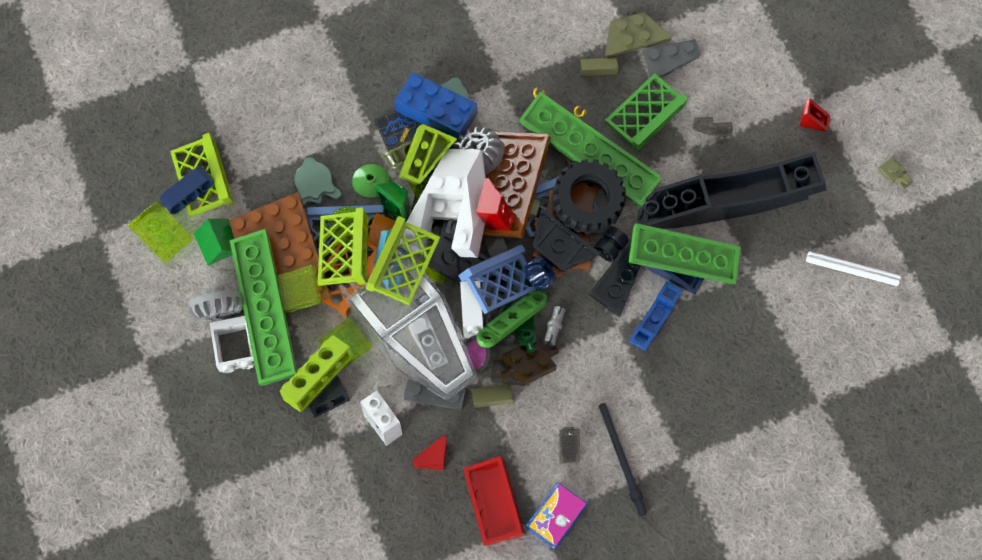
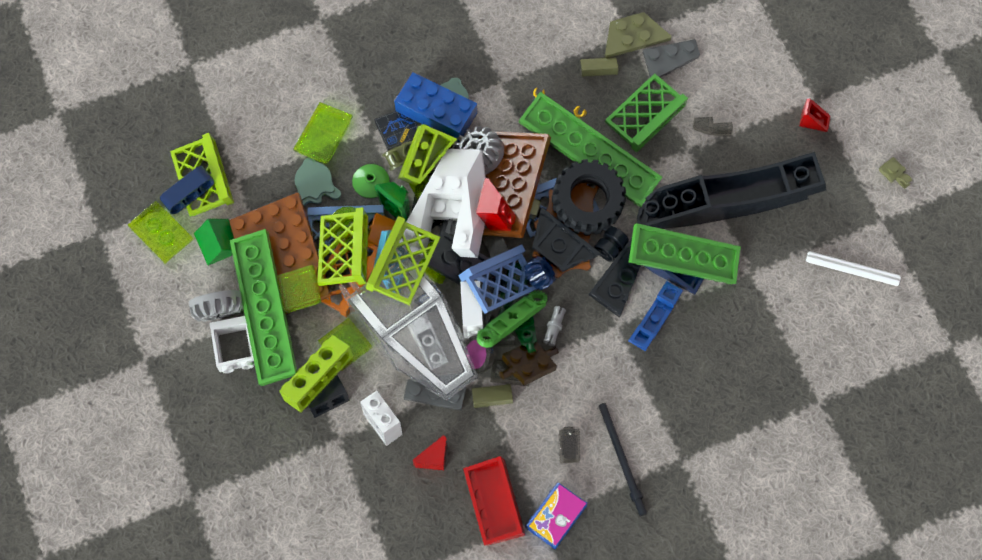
none -> clear neon green piece [293,102,353,164]

